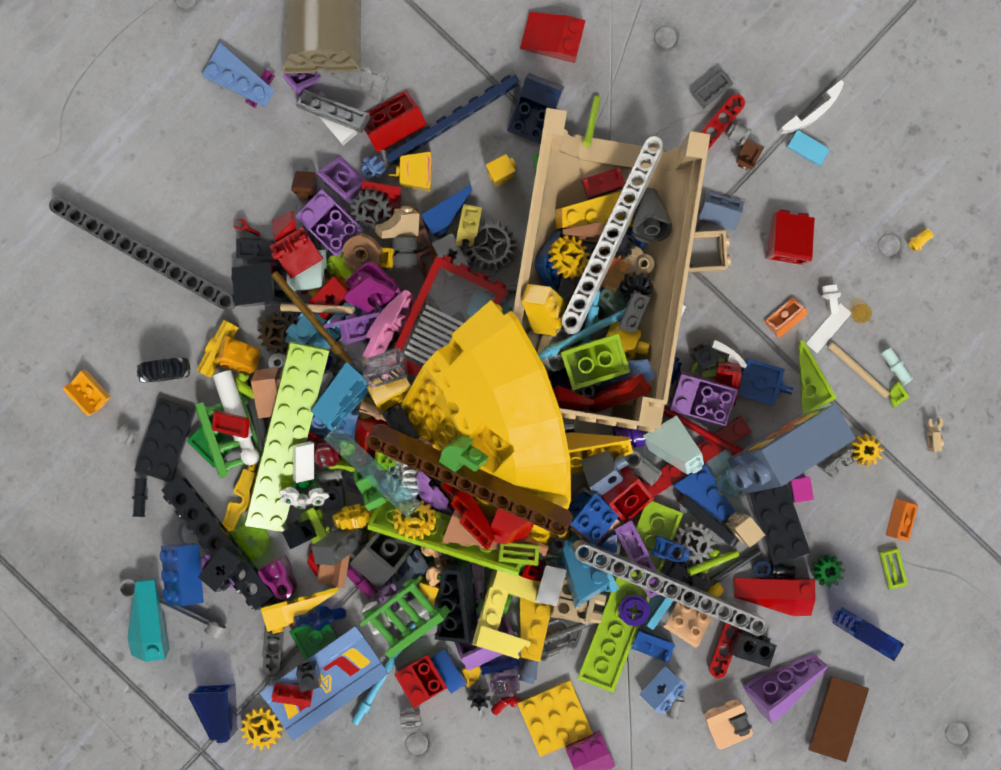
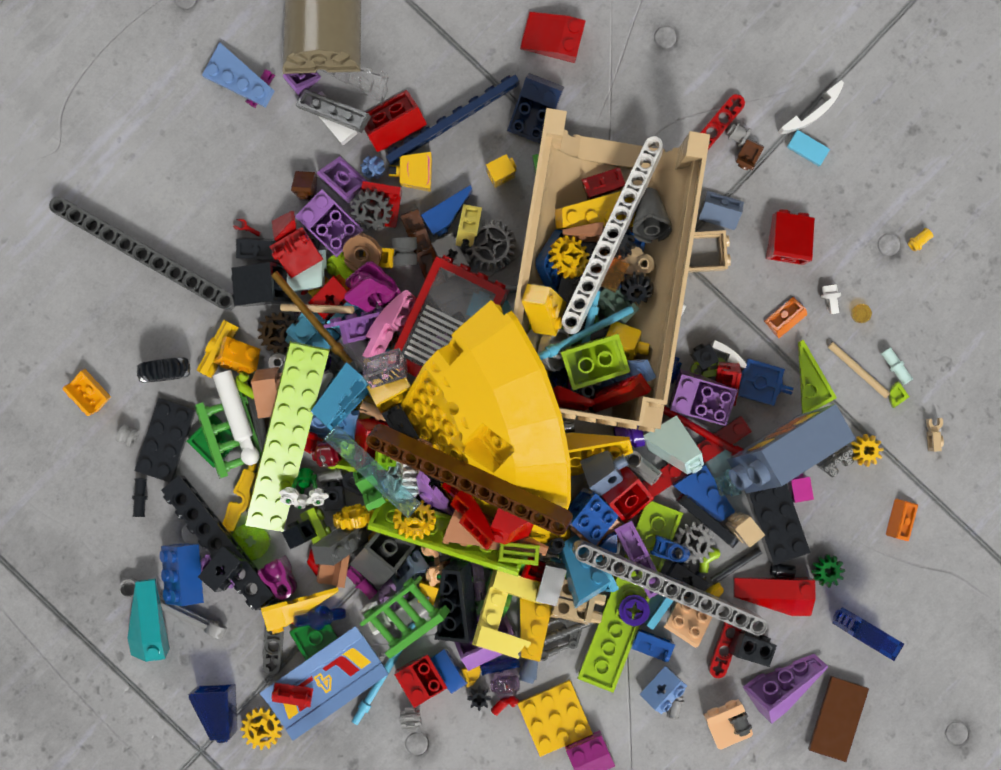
red tile [212,410,250,438] -> none
white tile [293,441,314,483] -> none
black brick [296,661,321,692] -> none
tan arch [375,206,419,238] -> none
bright green brick [439,436,488,472] -> none
lime bar [583,96,601,147] -> none
dark grey hinge [619,290,651,333] -> none
lime bar [687,549,739,576] -> none
dark grey plate [692,69,734,109] -> none
dark blue bush [752,560,771,578] -> none
white sticker [806,303,852,353] -> none
lime tile [878,547,908,590] -> none

